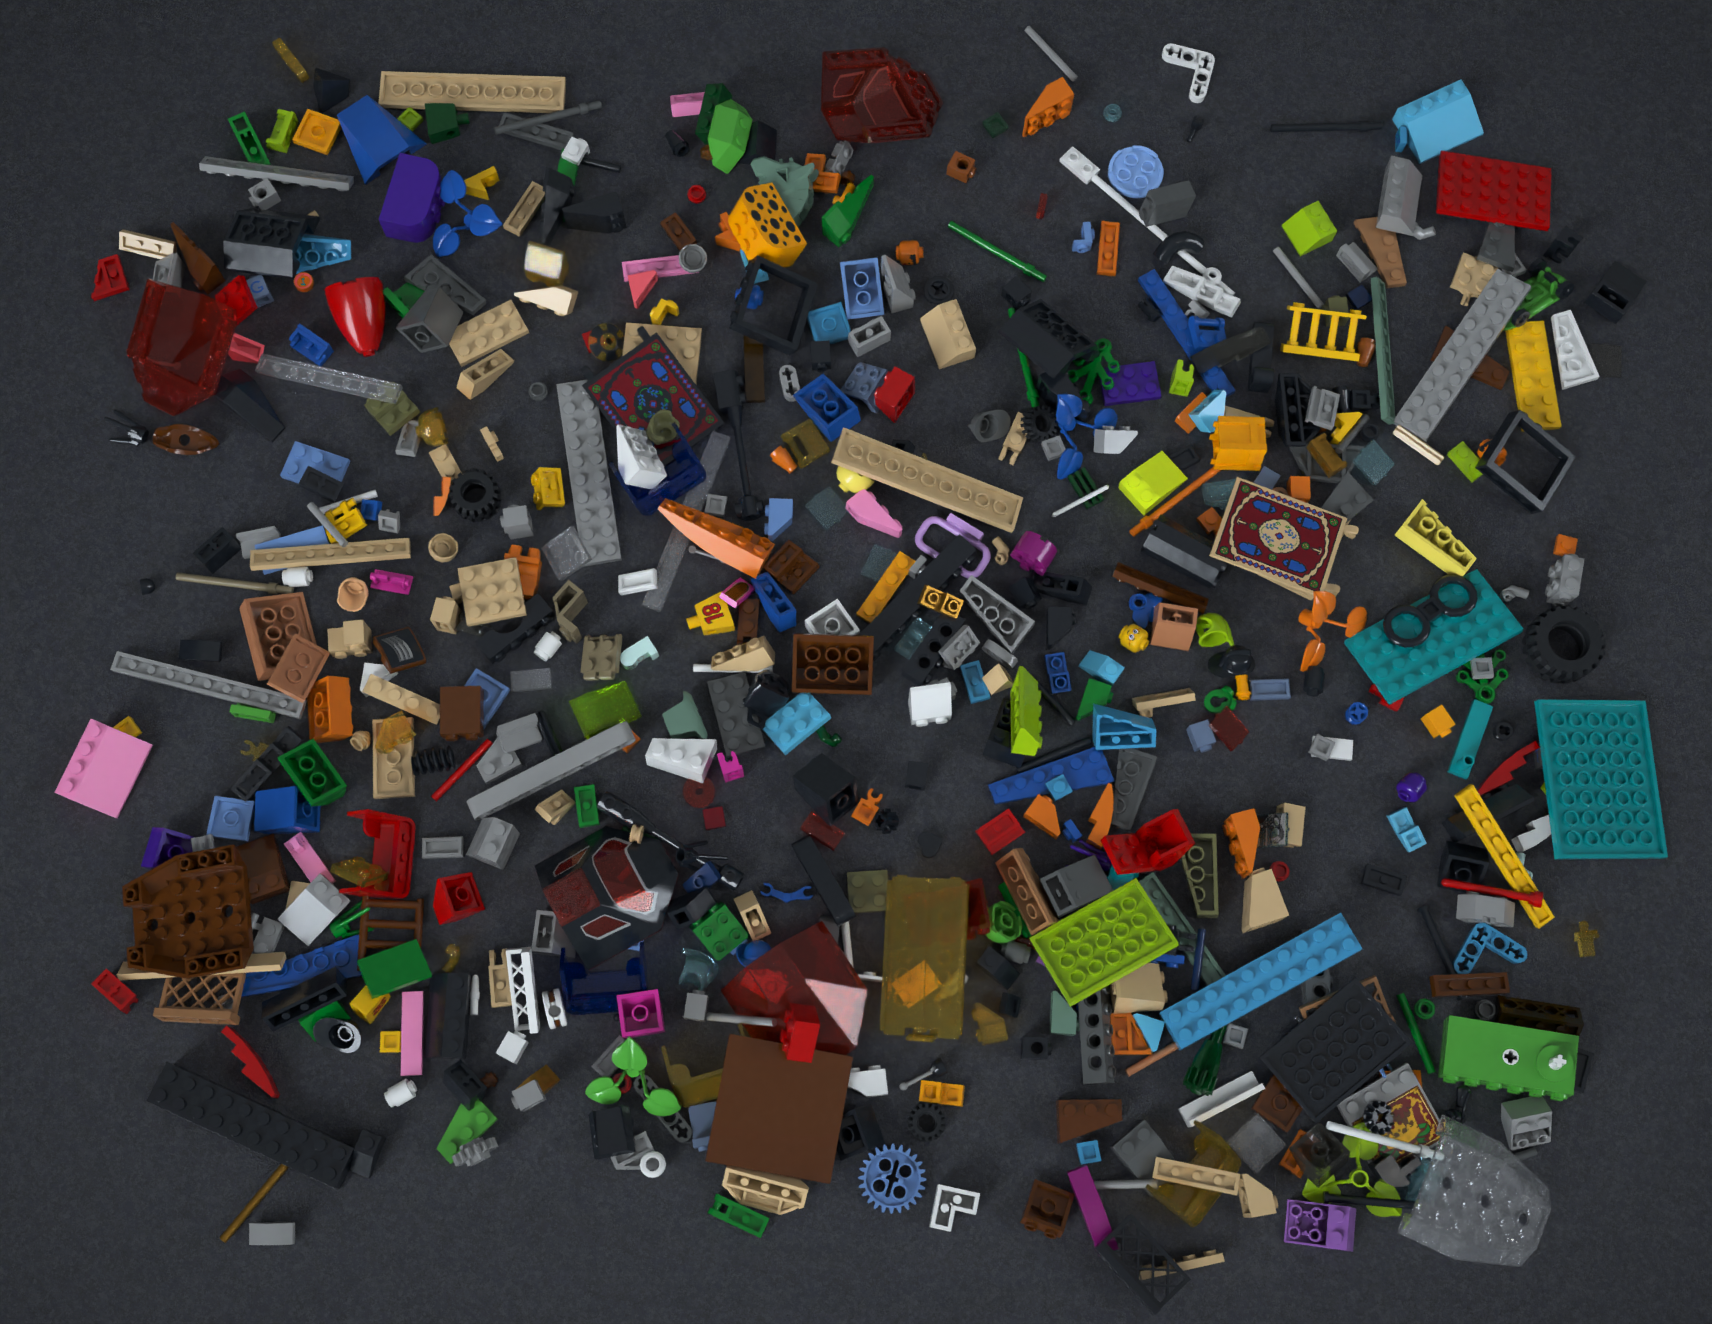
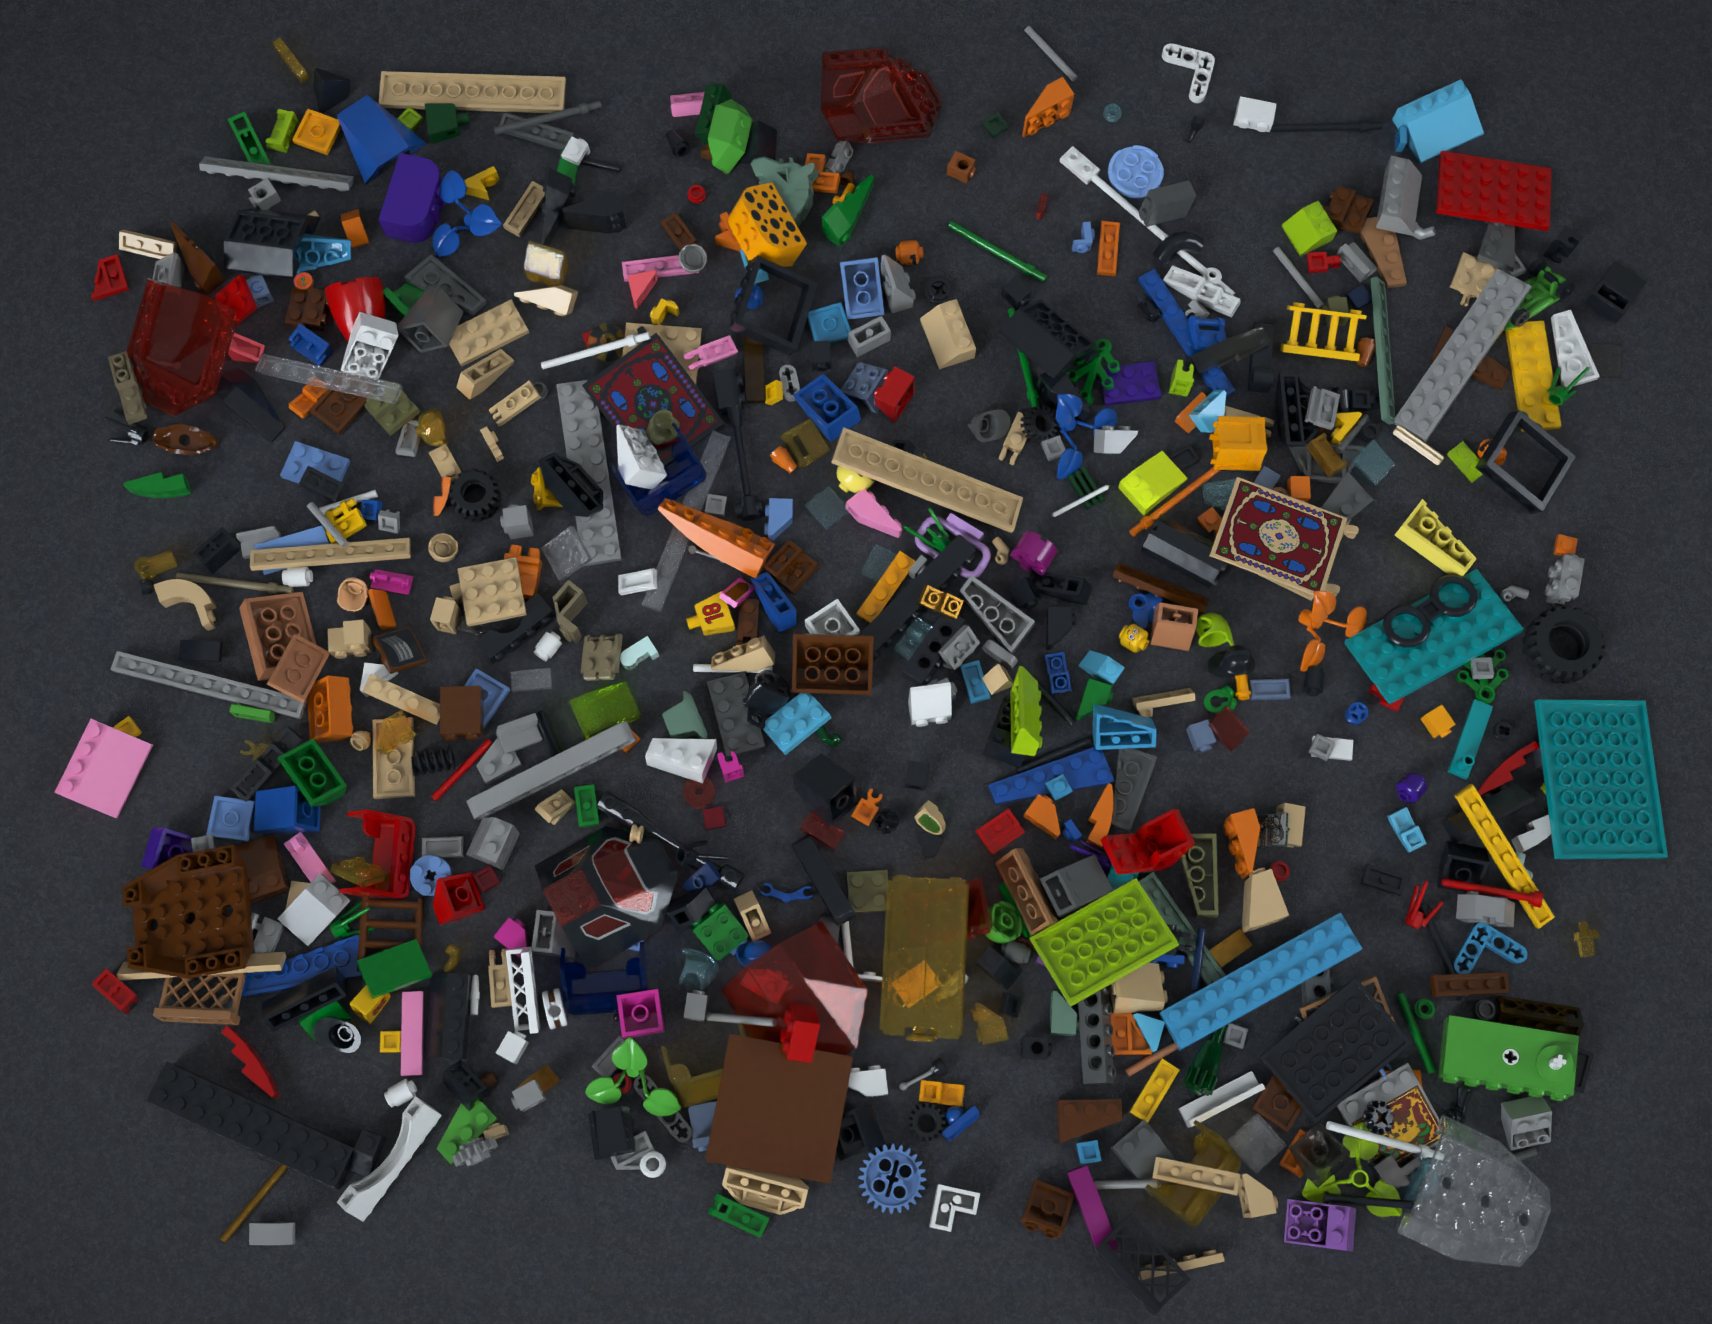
none -> dark tan slope [108,351,147,425]
none -> green slope [123,472,191,498]
none -> clear yellow piece [134,550,178,579]
none -> tan arch [154,579,217,631]
none -> reddish brown plate [284,288,329,331]
none -> orange slope [289,378,330,419]
none -> reddish brown plate [309,372,377,435]
none -> white arch [337,1096,442,1222]
none -> orange slope [341,209,369,248]
none -> white slope [341,312,398,381]
none -> orange slope [368,589,396,631]
none -> medium blue plate [410,855,452,896]
none -> dark red tile [473,865,501,893]
none -> tan plate [483,1123,509,1140]
none -> tan hinge [489,381,541,426]
none -> dark pink slope [494,918,529,959]
none -> black wedge [539,452,604,517]
none -> white bar [541,332,651,370]
none -> bright pink hinge [684,335,738,371]
none -> yellow plate [765,380,783,405]
none -> green plant [903,508,951,552]
none -> tan rock [914,800,946,835]
none -> blue tile [942,1106,980,1142]
none -> yellow plate [1129,1059,1180,1123]
none -> pearl gold slope [1209,929,1252,968]
none -> white brick [1233,96,1276,132]
none -> red plate [1306,252,1341,273]
none -> reddish brown plate [1324,186,1374,234]
none -> red plant [1404,881,1443,930]
none -> green plant [1547,367,1590,406]

